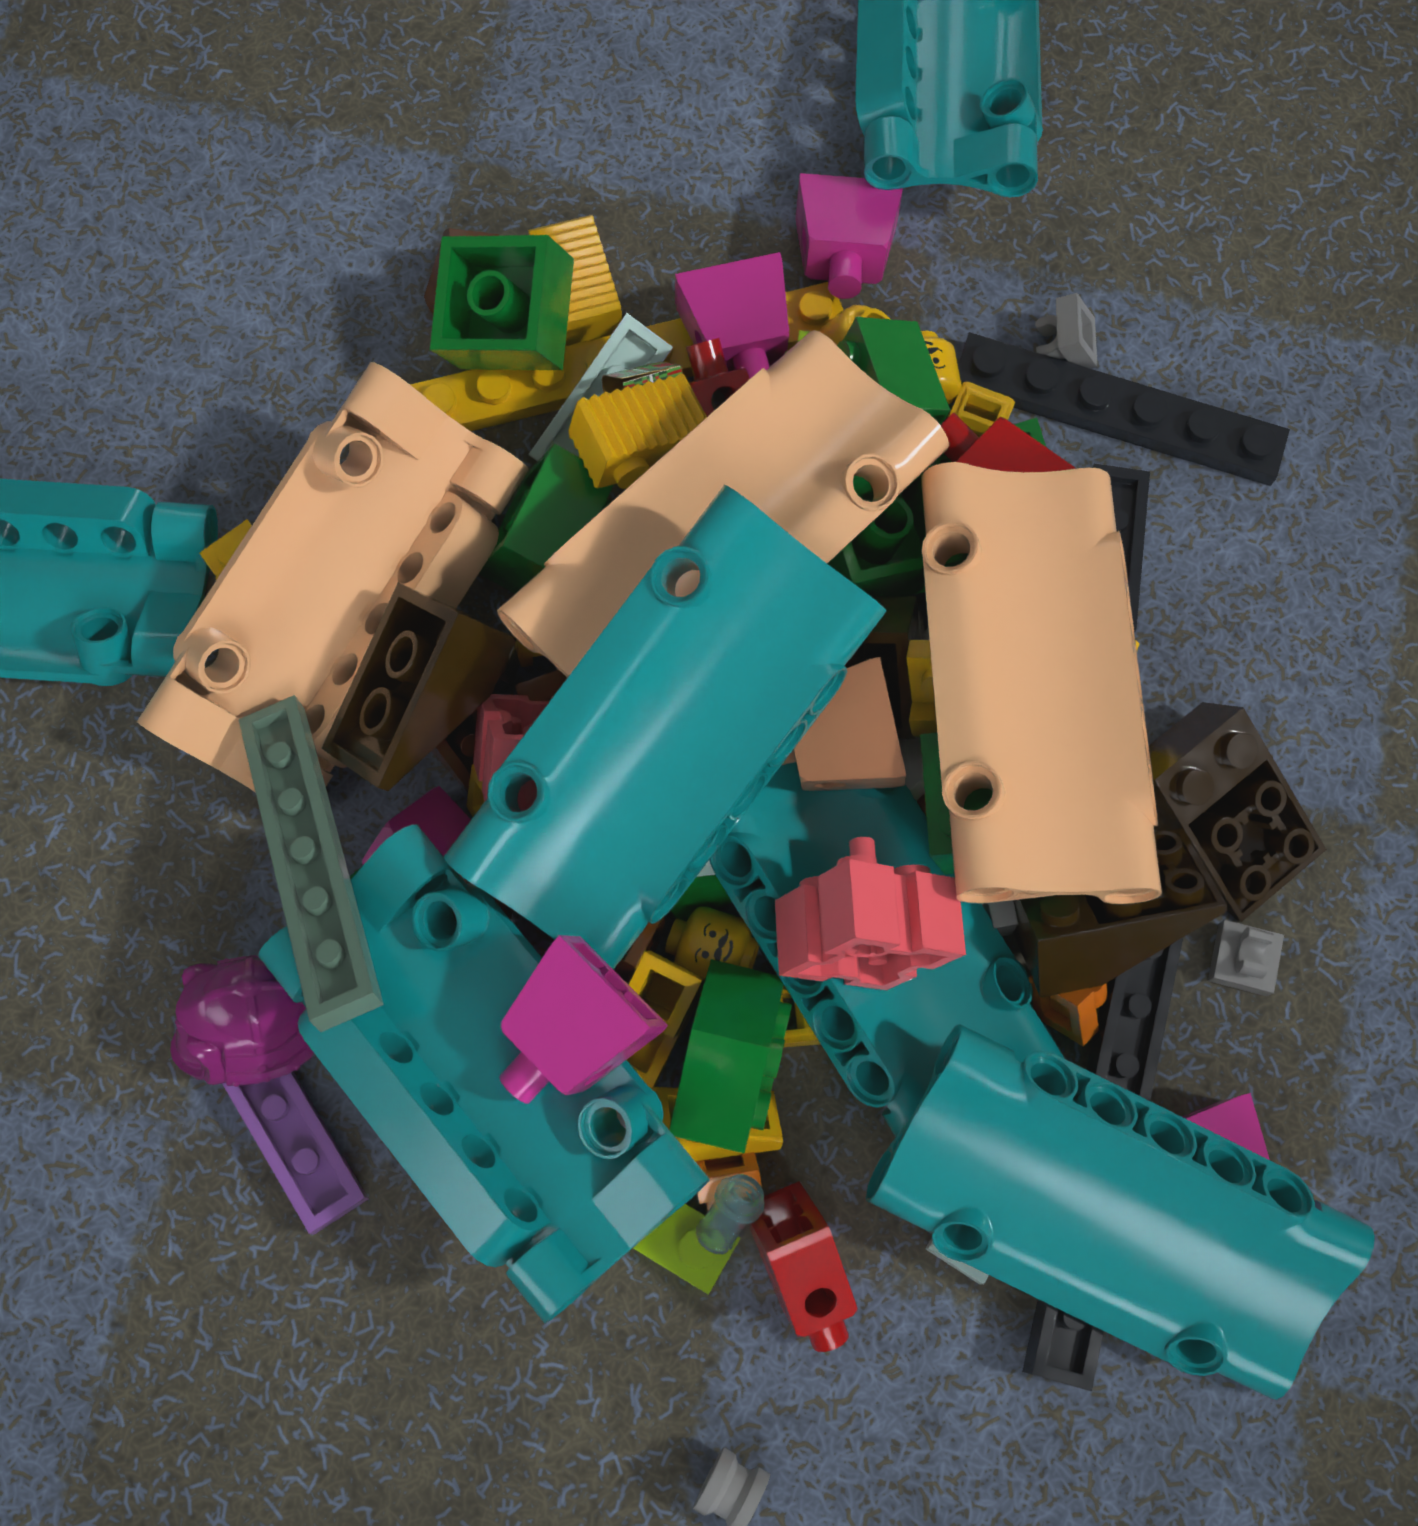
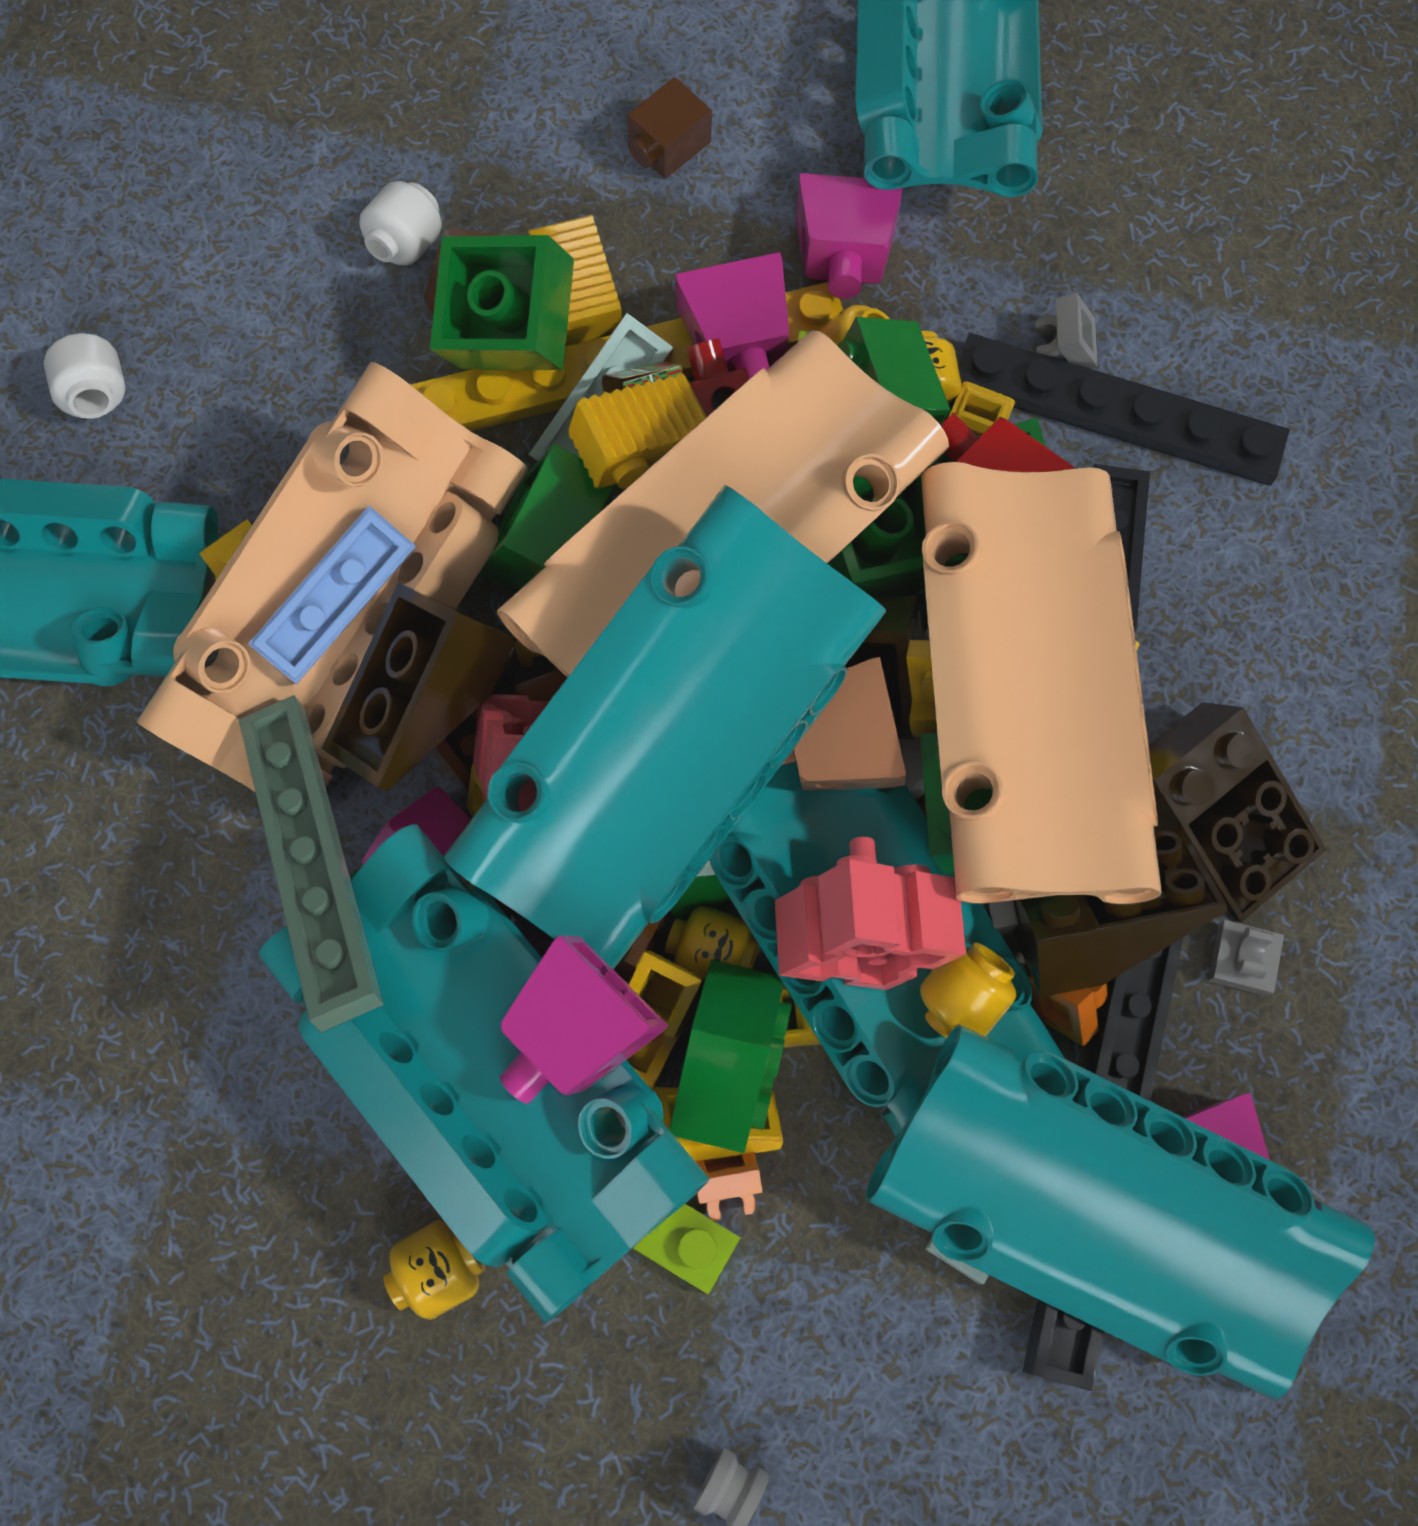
magenta head [170,955,314,1087] -> none
medium lavender plate [222,1071,369,1235] -> none
clear light blue pin [696,1174,764,1254] -> none
red torso [741,1181,858,1352] -> none
none -> white head [43,333,126,419]
none -> light blue tile [248,506,416,684]
none -> white head [359,181,442,265]
none -> yellow head [383,1220,485,1320]
none -> reddish brown brick [628,77,712,179]
none -> yellow head [920,942,1016,1038]

